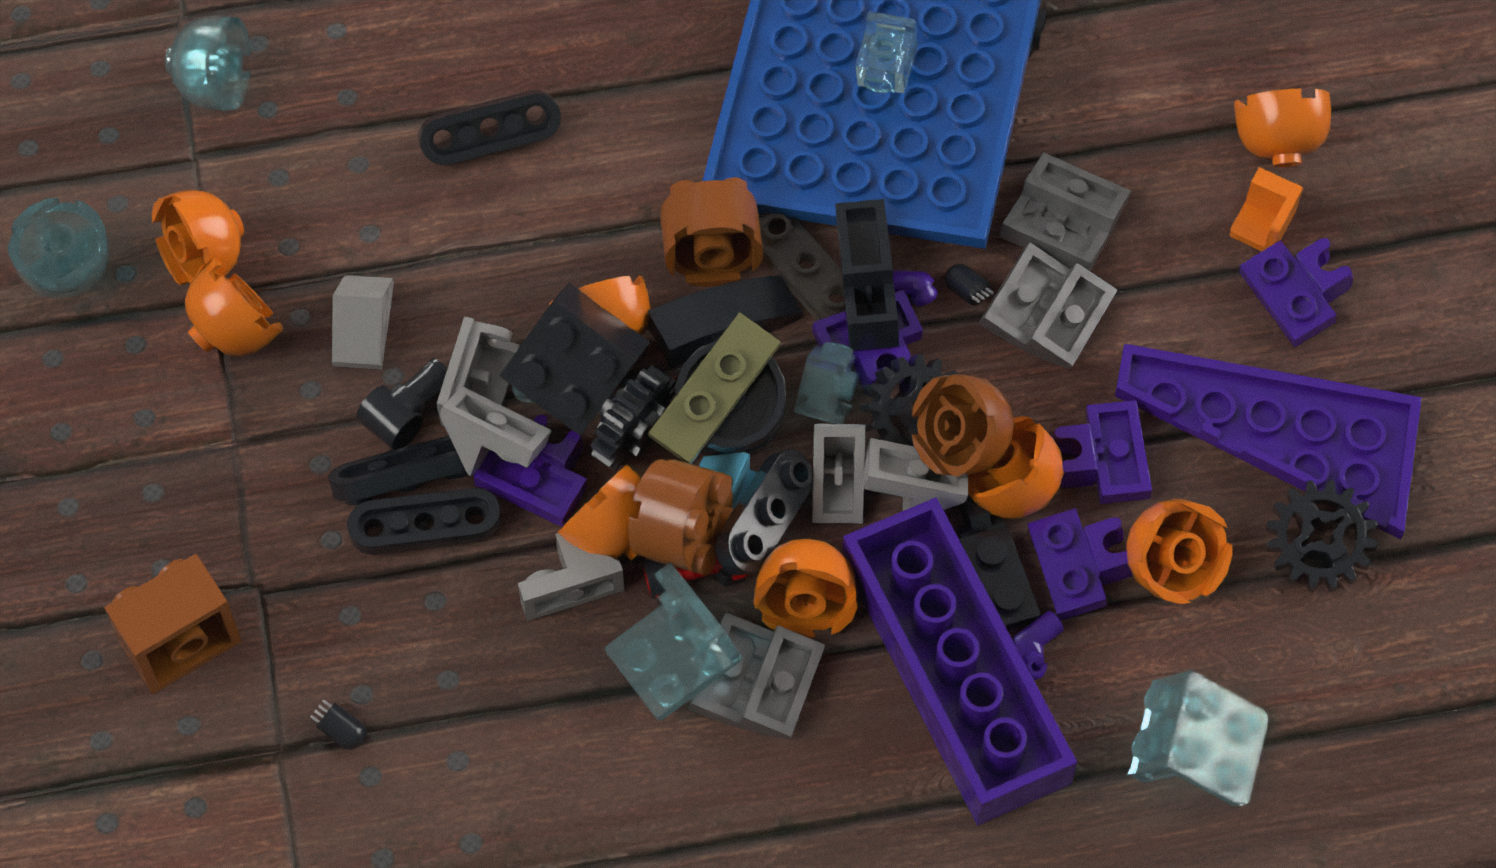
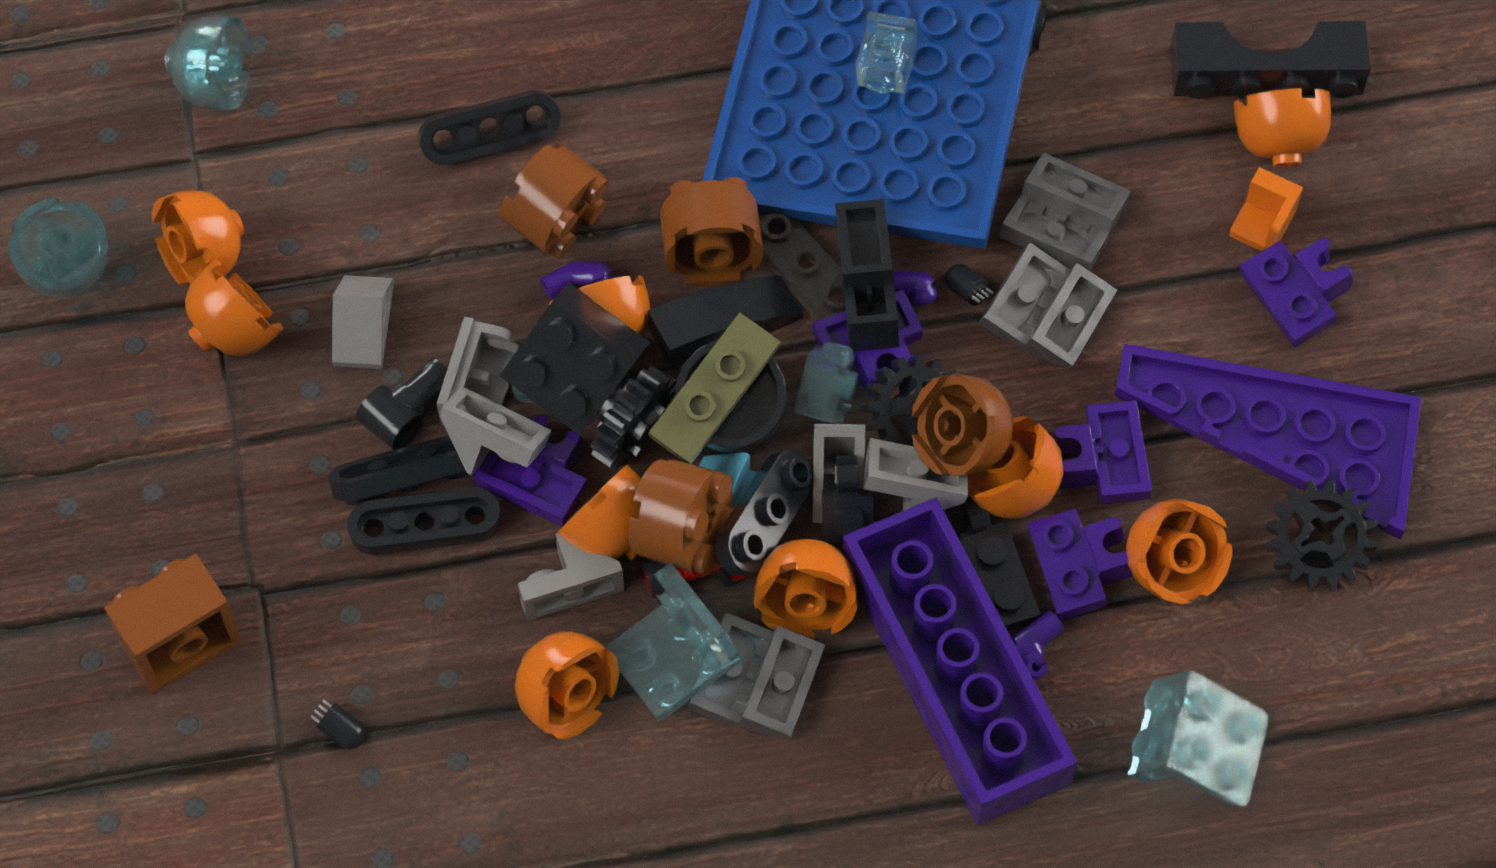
none -> dark orange brick [499,141,609,259]
none -> orange cylinder [514,632,620,740]
none -> dark purple arm [540,261,612,300]
none -> black plate [821,455,874,544]
none -> black arch [1170,21,1371,99]

